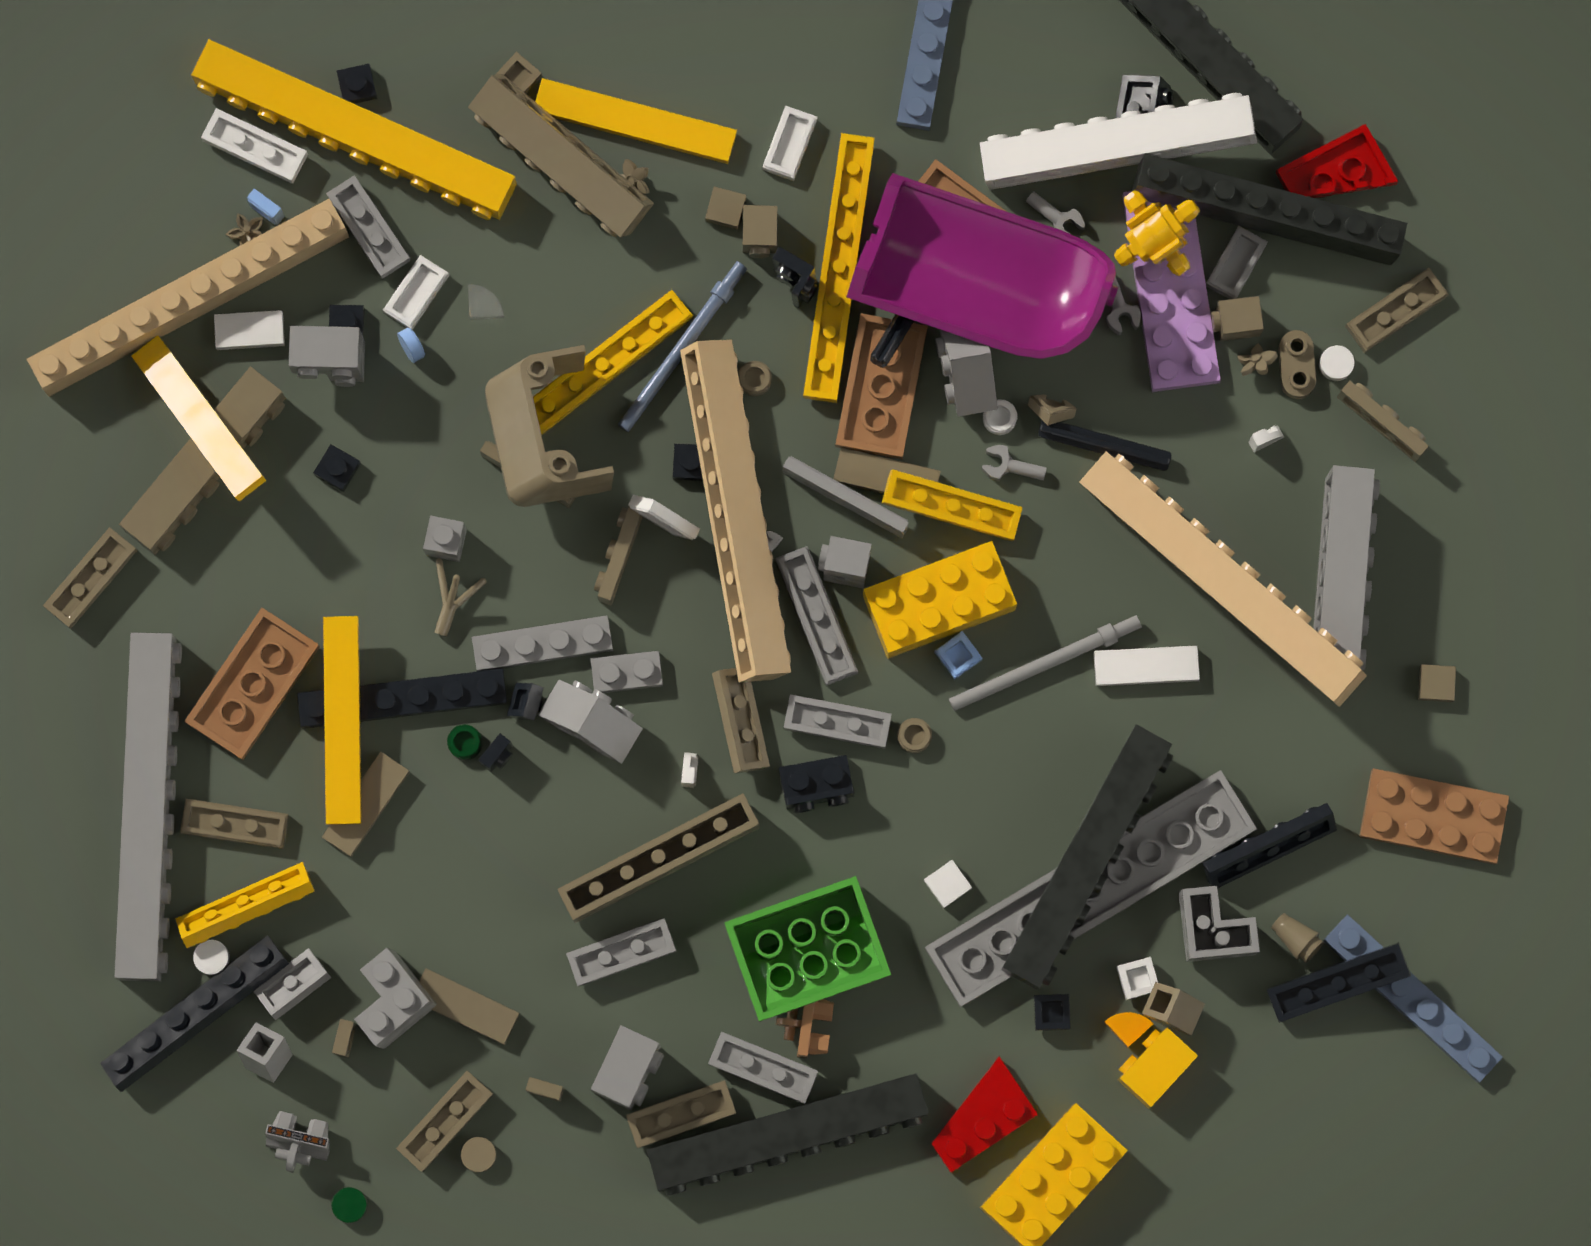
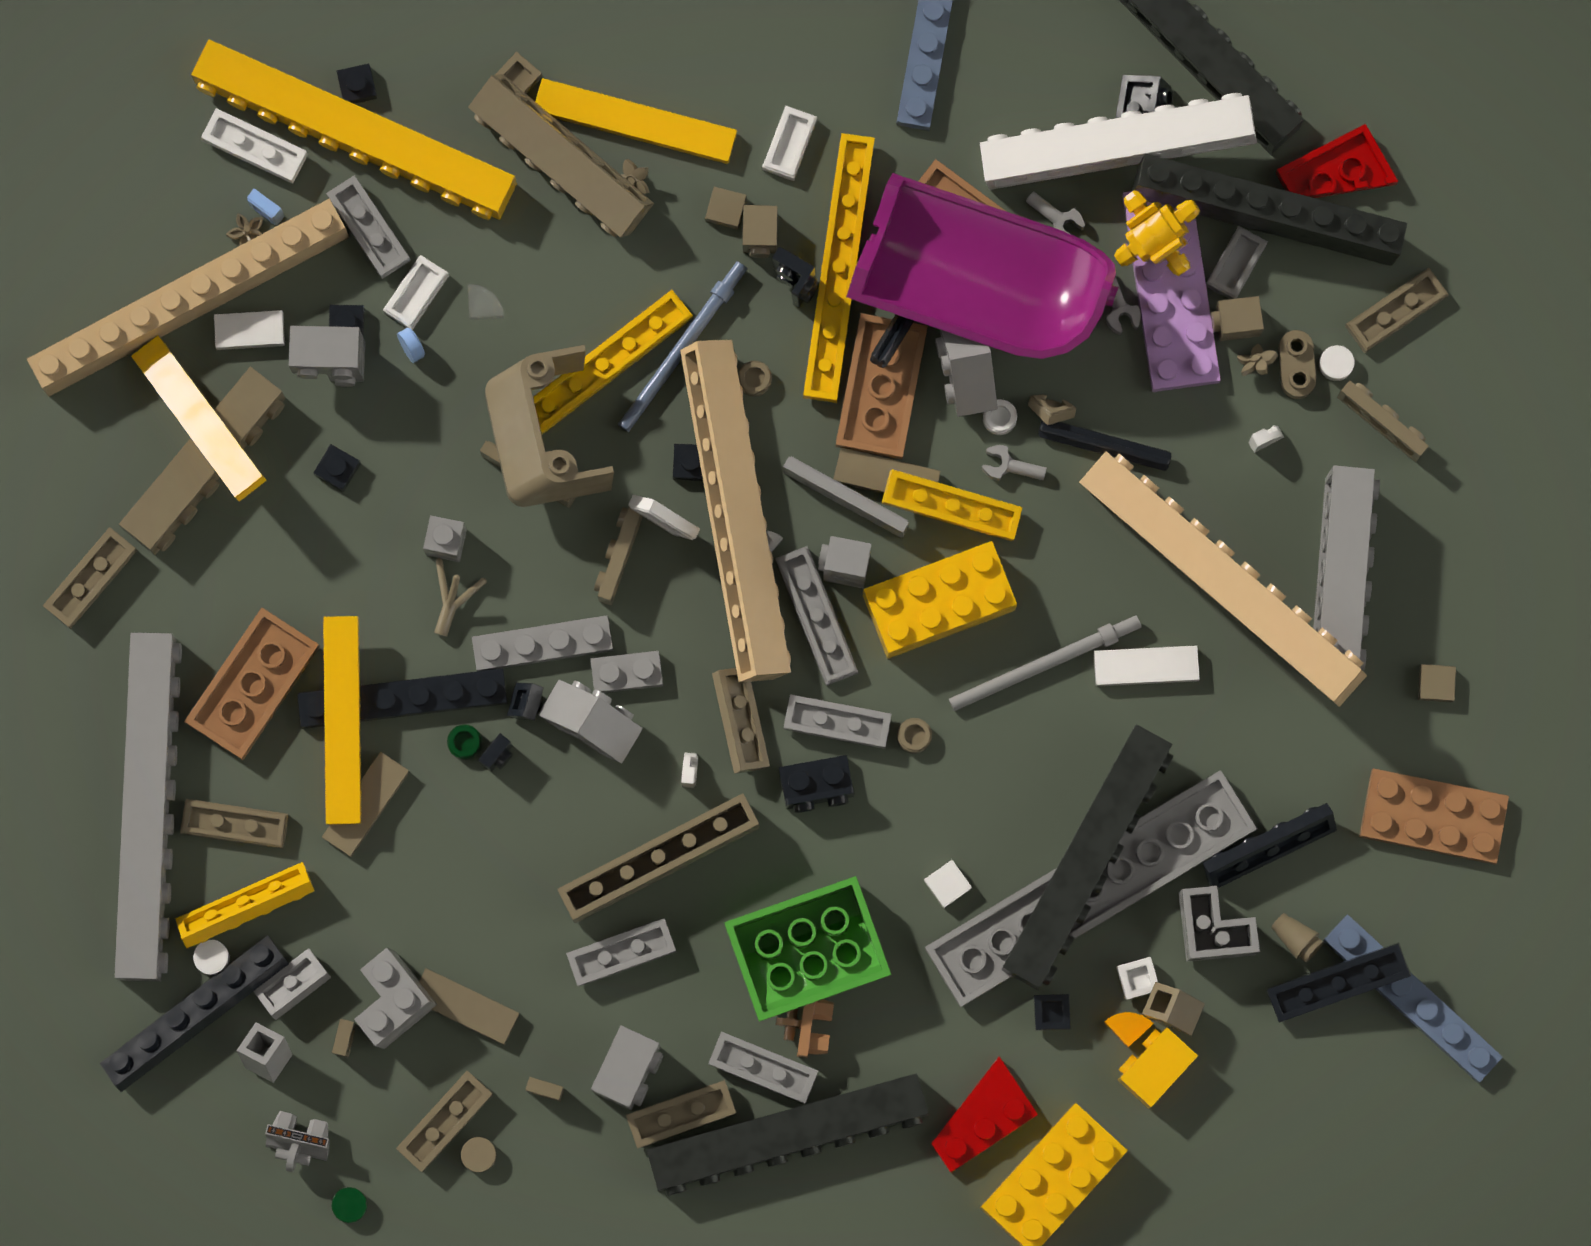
light blue tile [934,631,983,680] -> none

